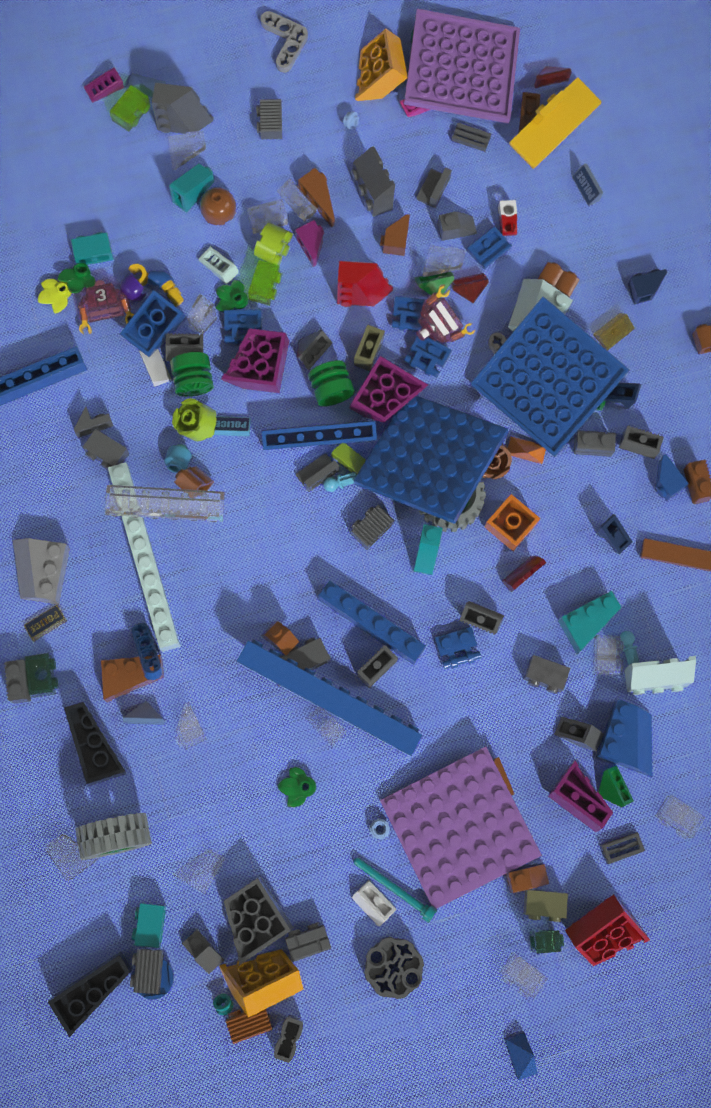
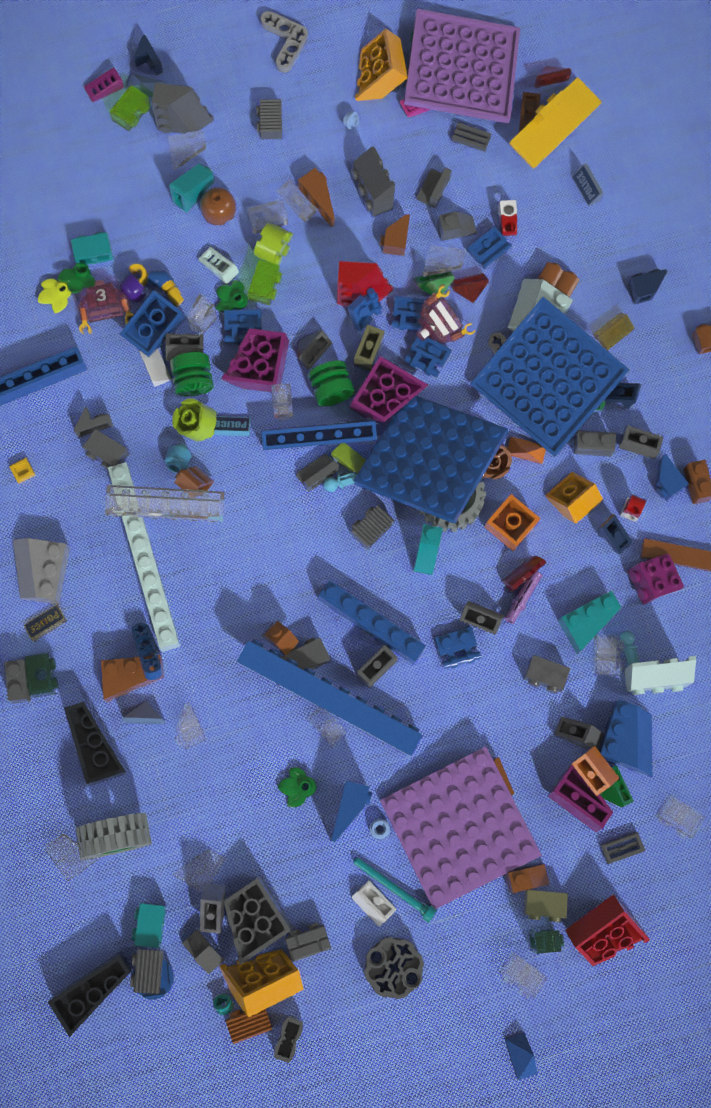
magenta slope [295,220,324,267] -> none
none -> yellow tile [9,458,35,484]
none -> dark blue slope [134,35,163,75]
none -> flat silver brick [200,884,225,934]
none -> clear brick [271,383,293,420]
none -> blue slope [331,781,372,843]
none -> blue plate [347,288,382,332]
none -> medium lavender pin [504,571,543,624]
none -> light orange slope [545,472,603,524]
none -> orange brick [572,746,619,796]
none -> red leg [620,494,646,522]
none -> magenta bracket [628,554,684,605]

